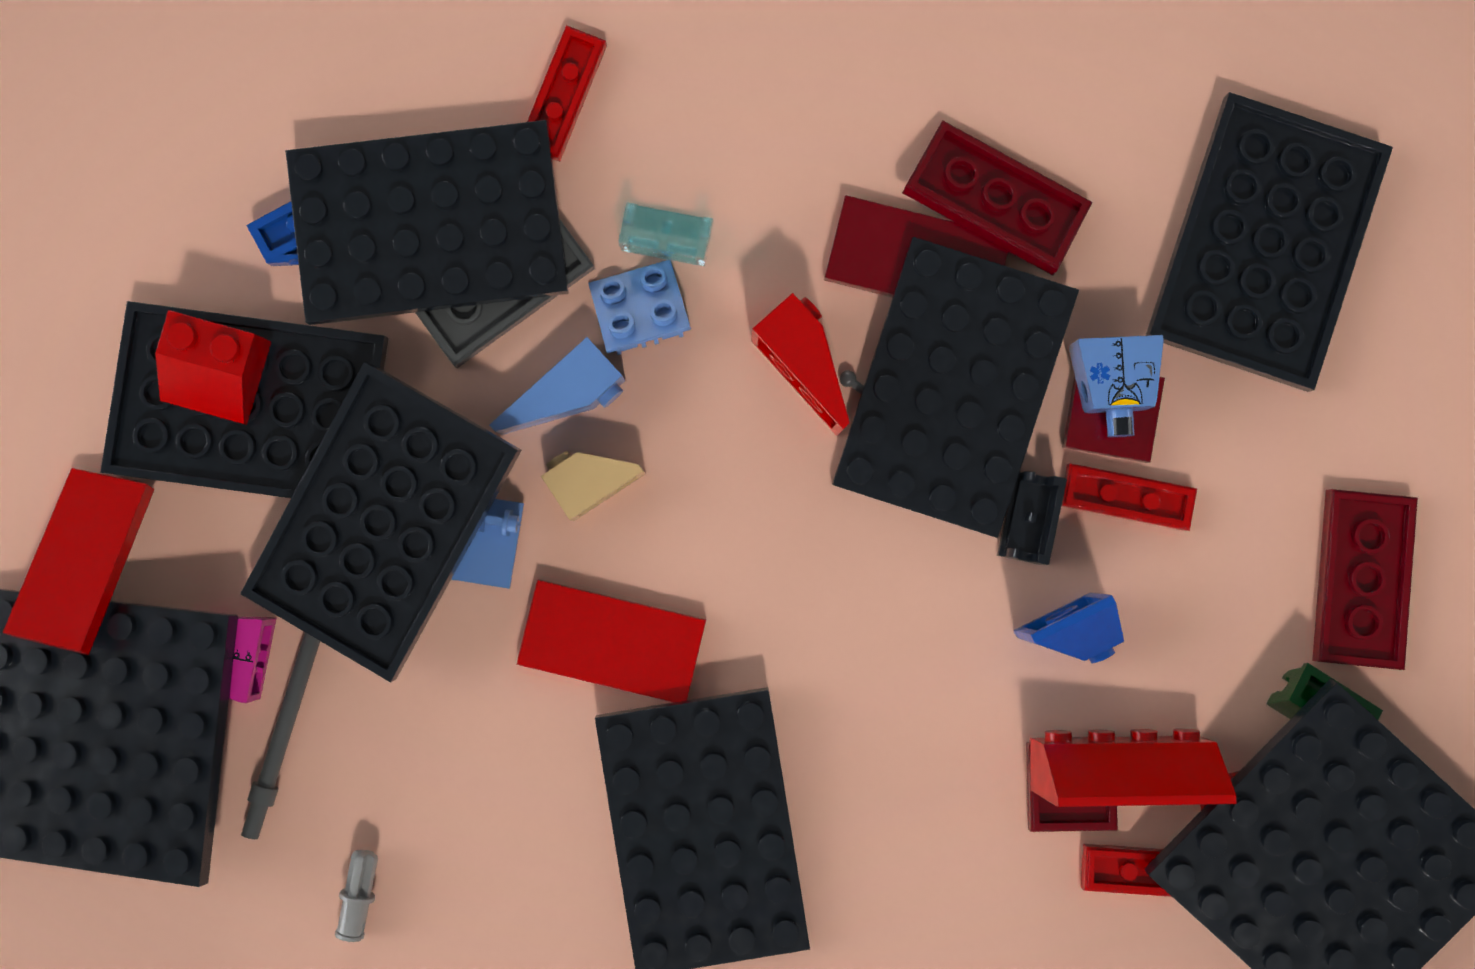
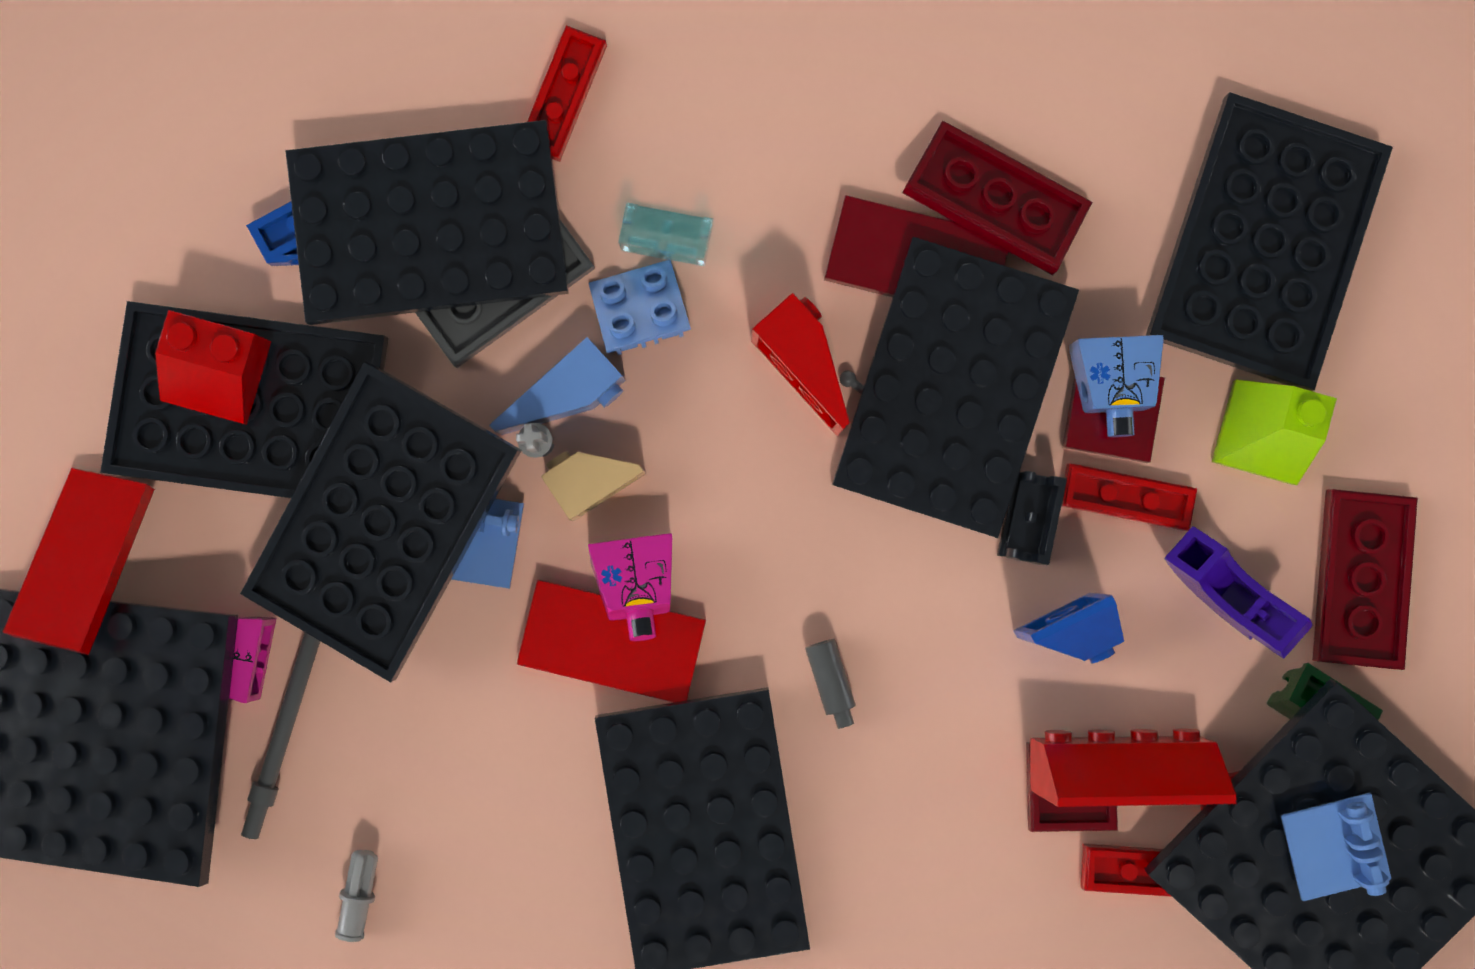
none -> light grey axle [516,423,554,458]
none -> dark pink torso [588,533,672,641]
none -> dark grey cylinder [805,639,856,729]
none -> dark purple arch [1164,526,1313,659]
none -> lime slope [1212,379,1337,485]
none -> medium blue hinge [1280,793,1391,901]

